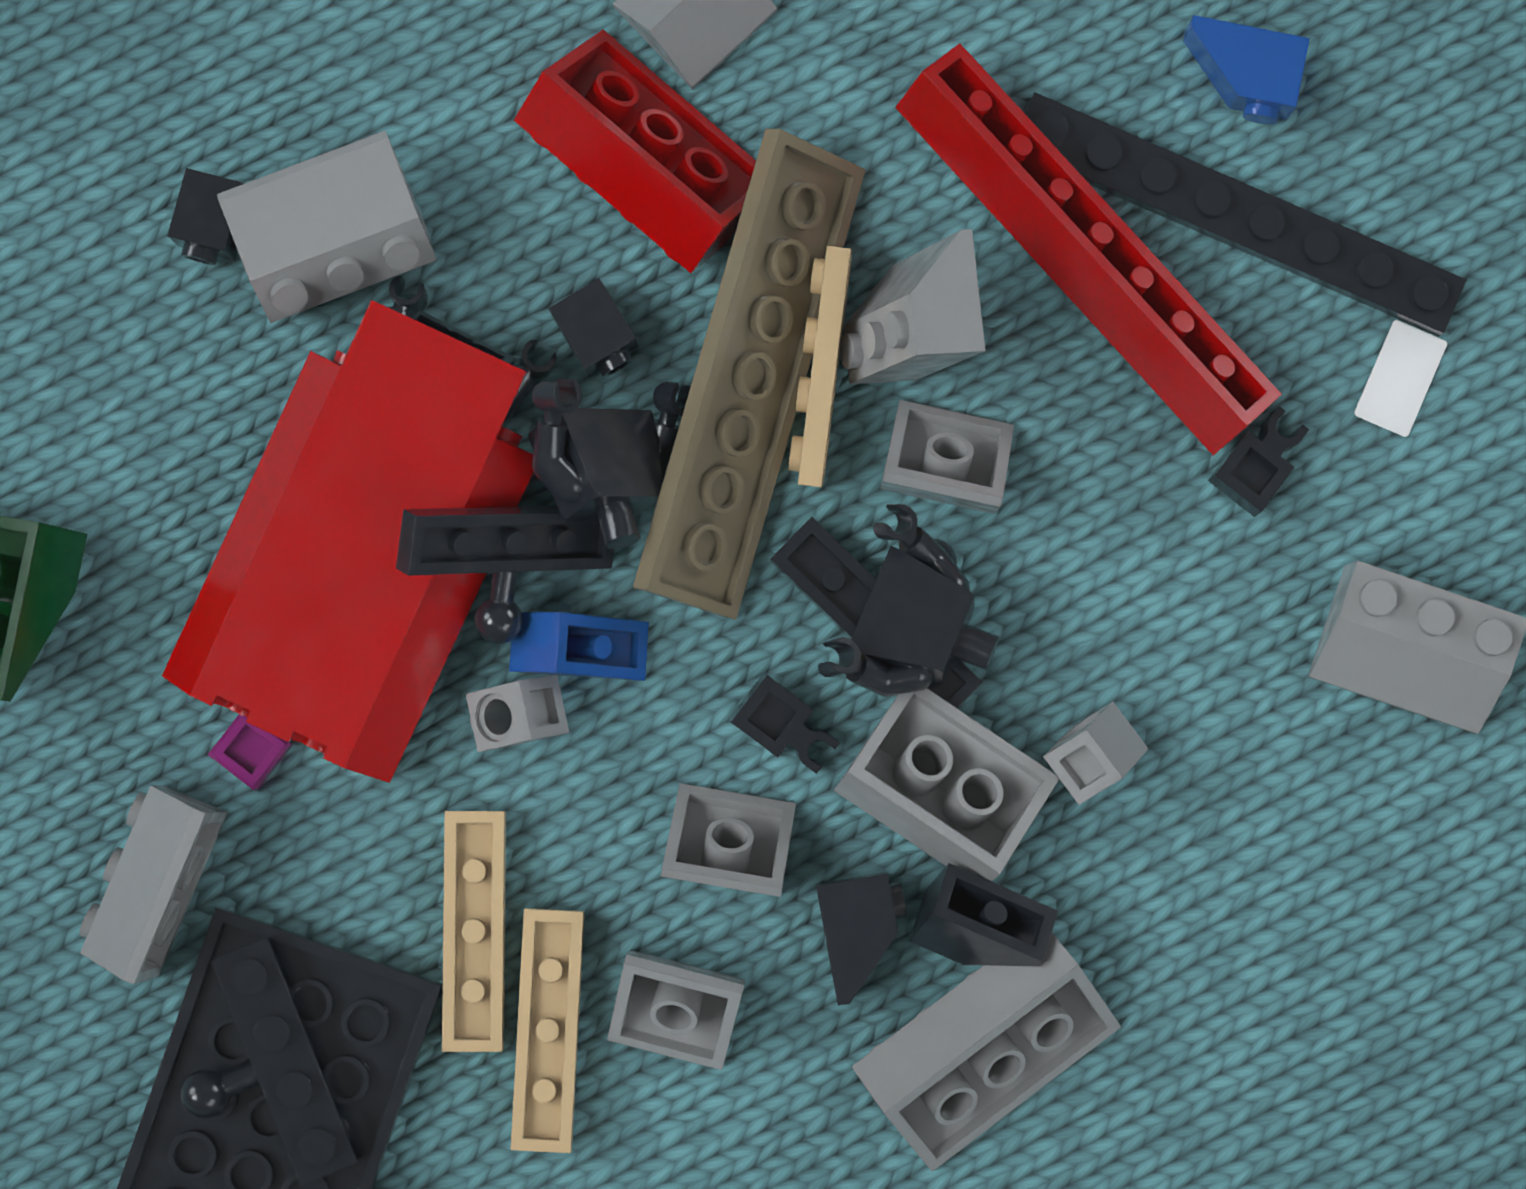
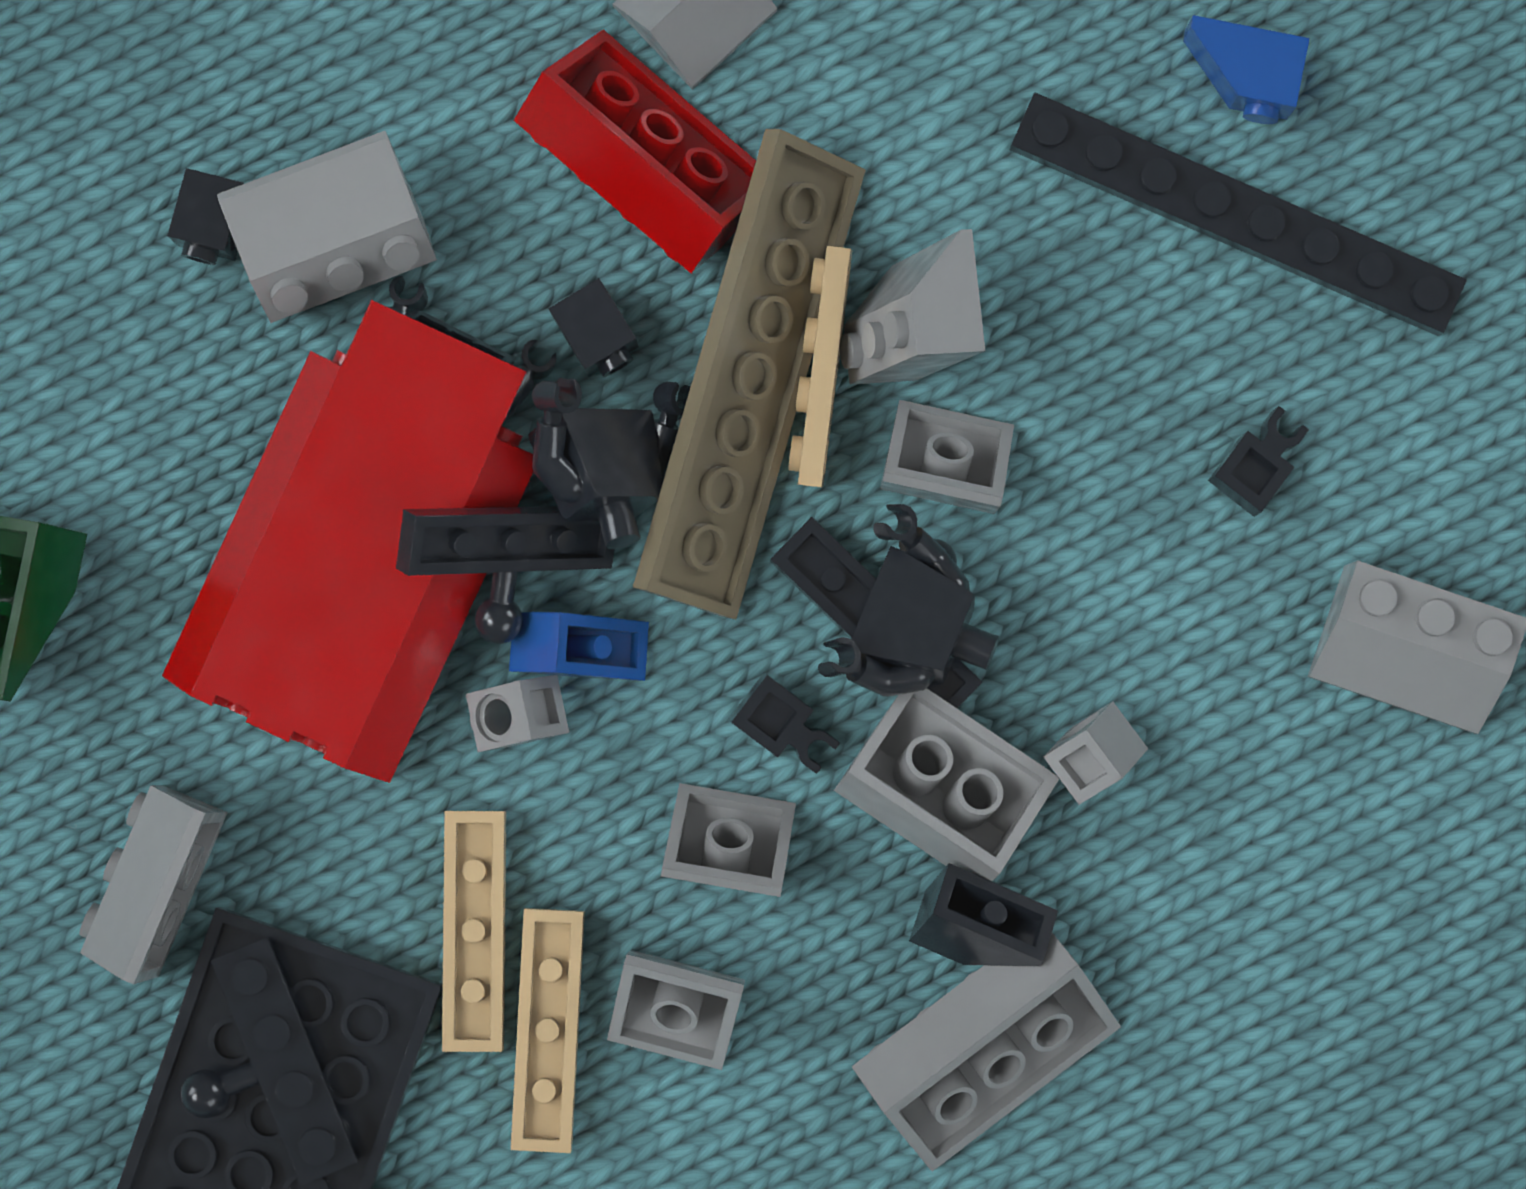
magenta tile [208,714,294,791] -> none
black slope [816,872,907,1006] -> none
red brick [895,43,1282,456] -> none
white sticker [1354,320,1447,437] -> none

